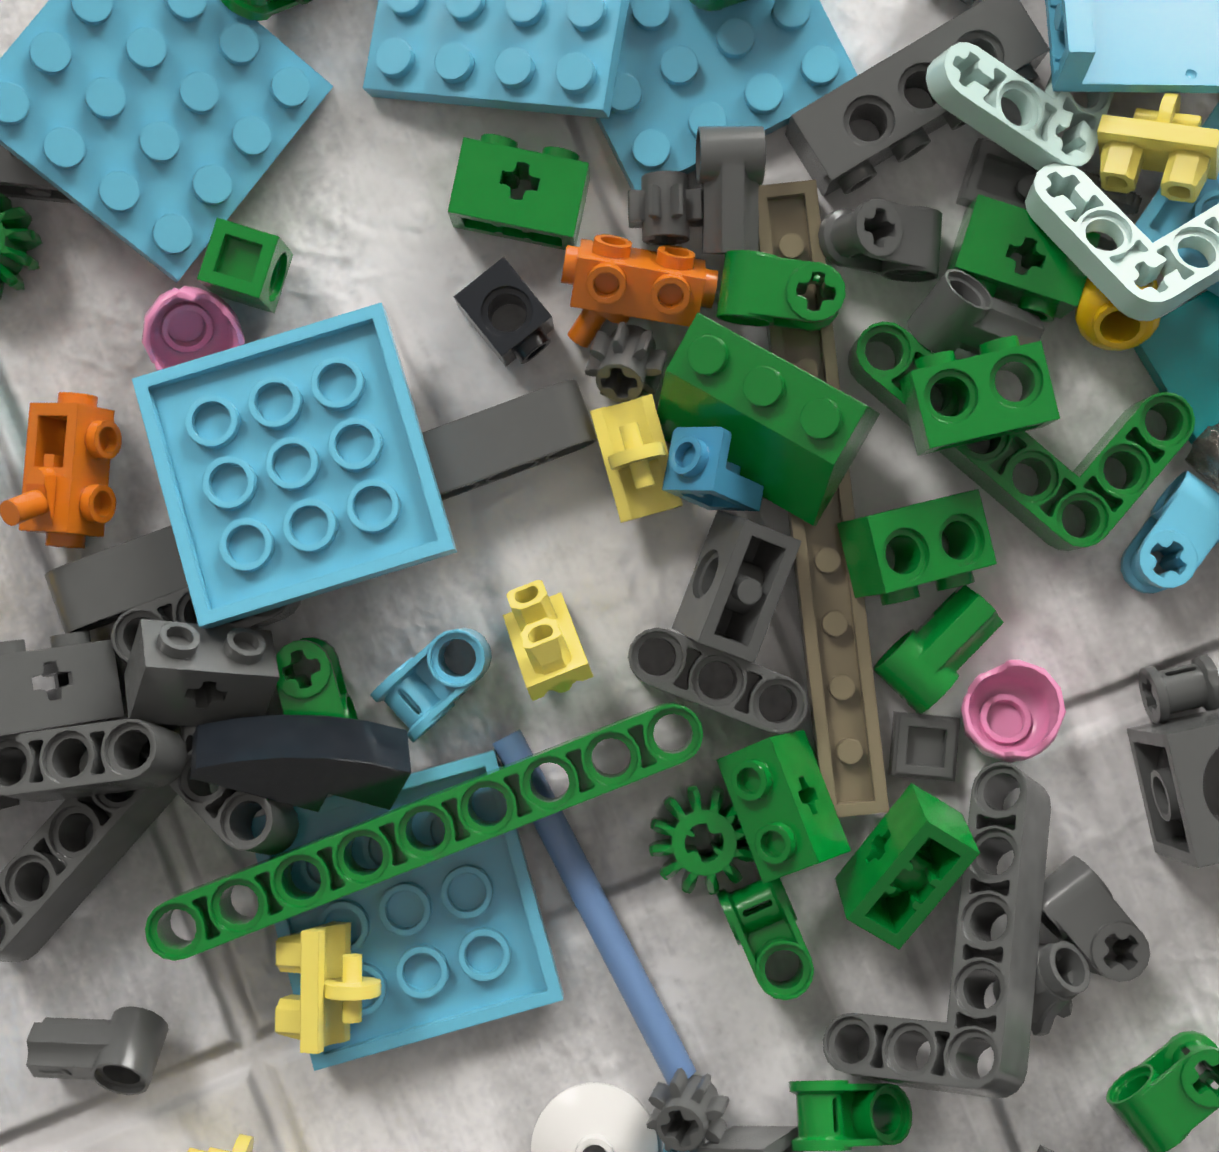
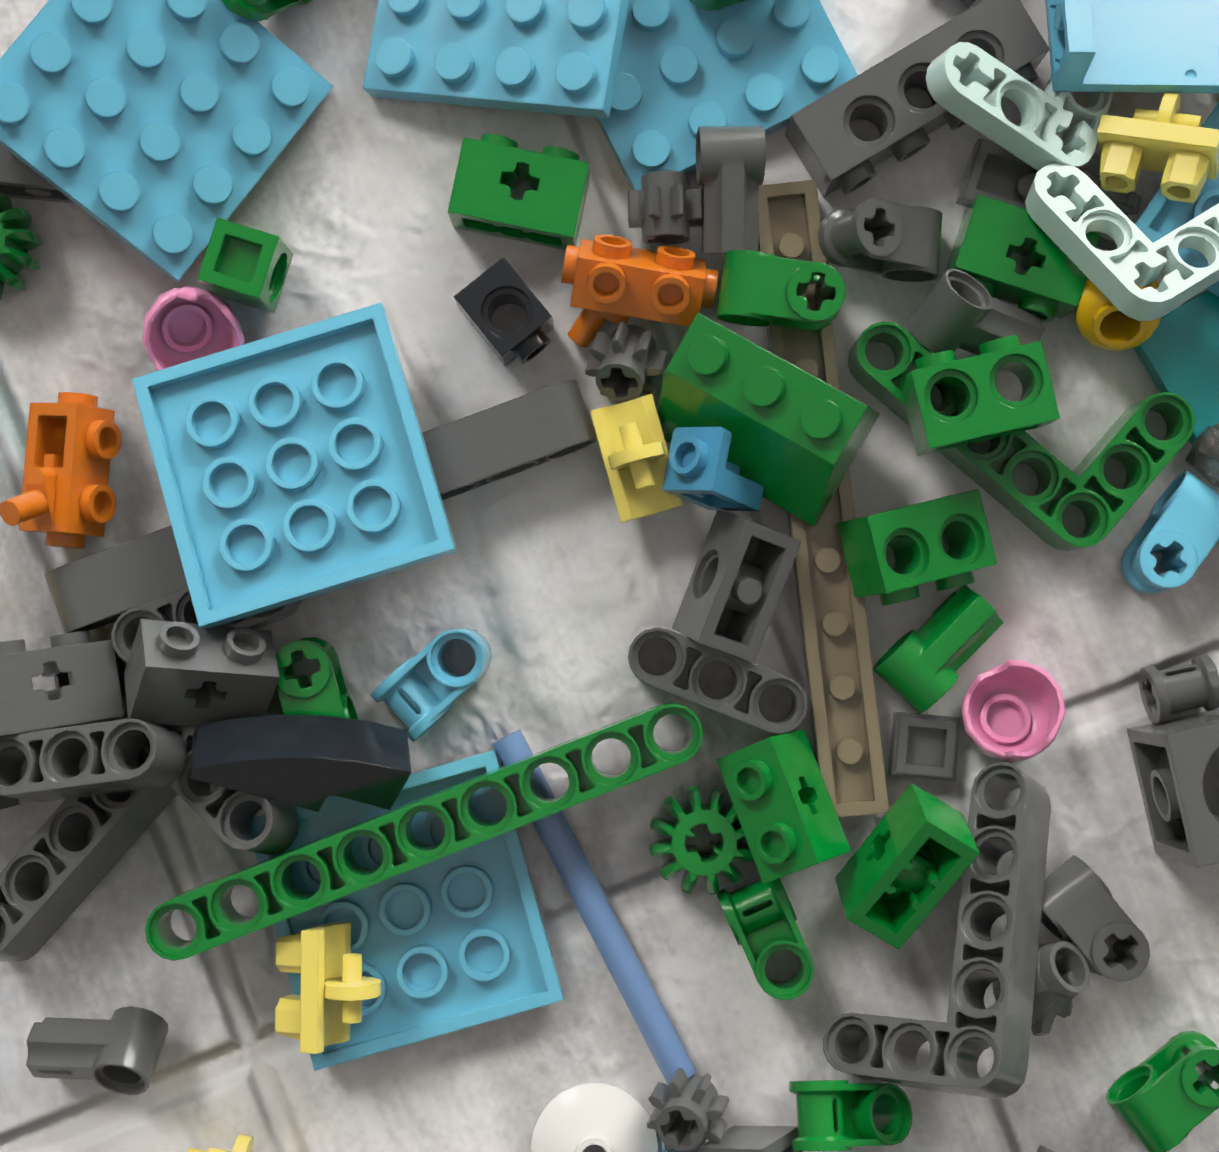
light yellow hips [503,580,594,701] -> none

